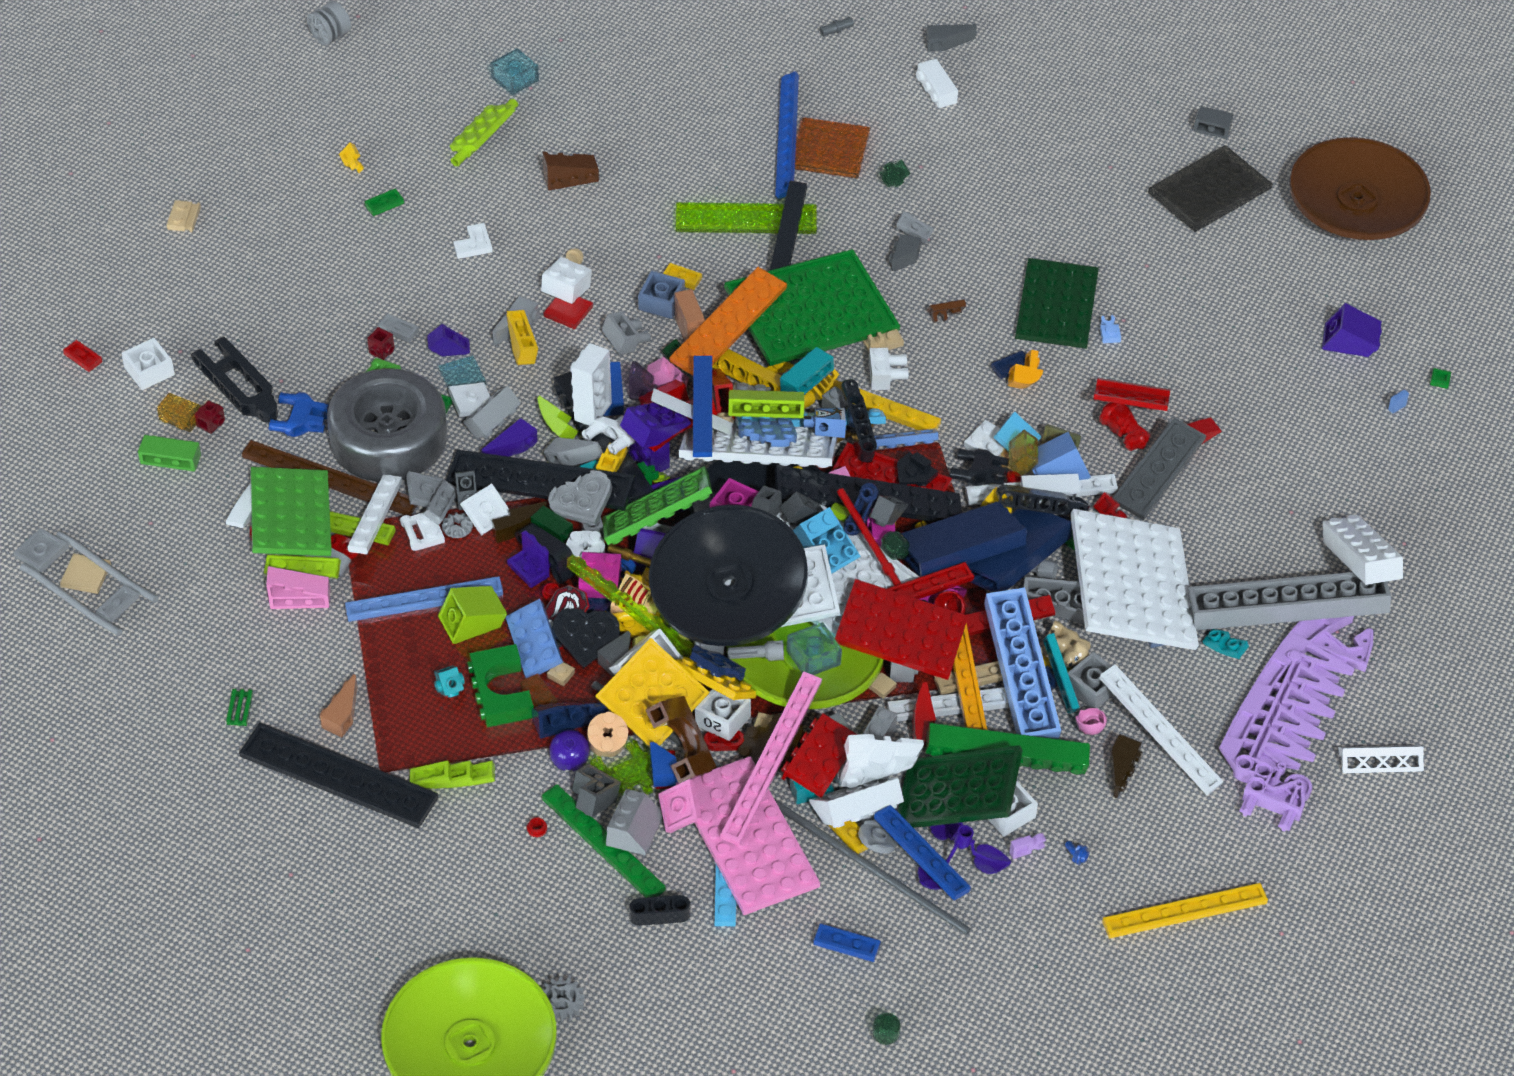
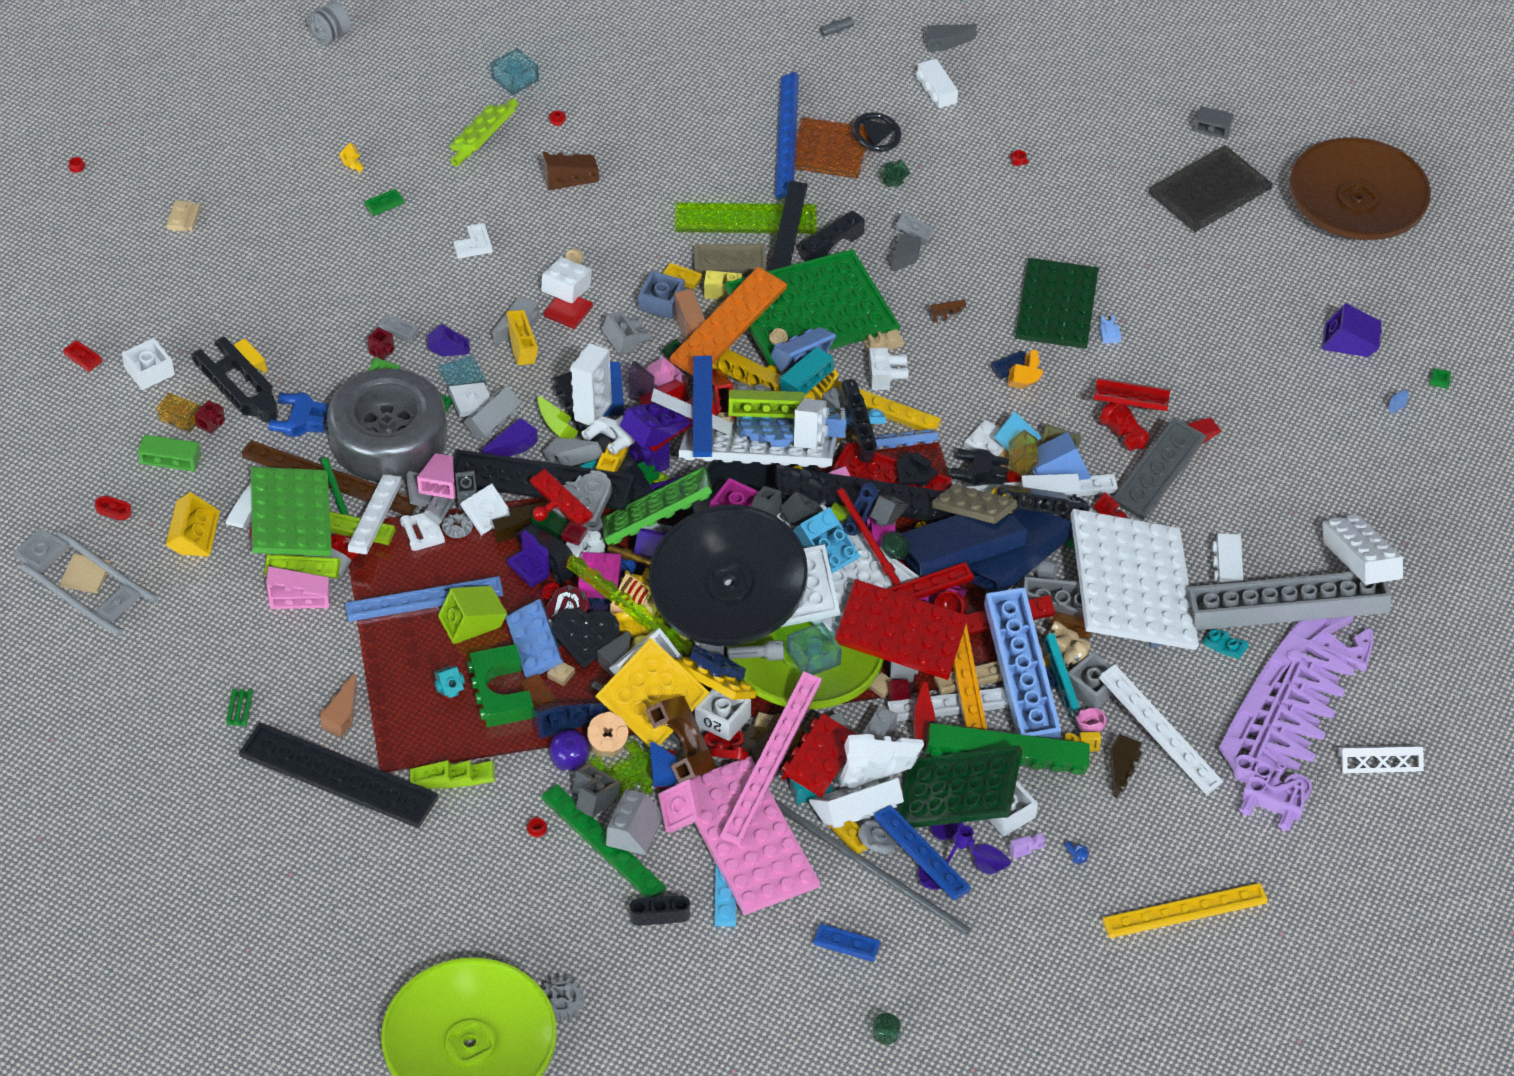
none -> red plate [68,157,85,173]
none -> red plate [95,496,132,521]
none -> yellow slope [166,492,220,557]
none -> yellow slope [234,338,267,373]
none -> green bar [321,457,349,516]
none -> bright pink slope [417,453,455,499]
none -> red plate [530,469,593,525]
none -> red plate [549,110,566,126]
none -> dark red plate [561,521,588,546]
none -> dark tan plate [694,244,766,275]
none -> light yellow slope [704,270,742,300]
none -> red plate [710,744,749,760]
none -> tan plate [769,328,788,345]
none -> medium blue slope [771,327,836,374]
none -> white brick [794,398,829,449]
none -> black arch [801,210,865,261]
none -> black piece [852,112,902,152]
none -> dark red plate [887,679,910,701]
none -> dark tan plate [932,484,1017,524]
none -> red plate [1010,150,1029,166]
none -> clear orange plate [1052,611,1092,640]
none -> yellow plate [1064,732,1101,752]
none -> white brick [1212,533,1243,584]

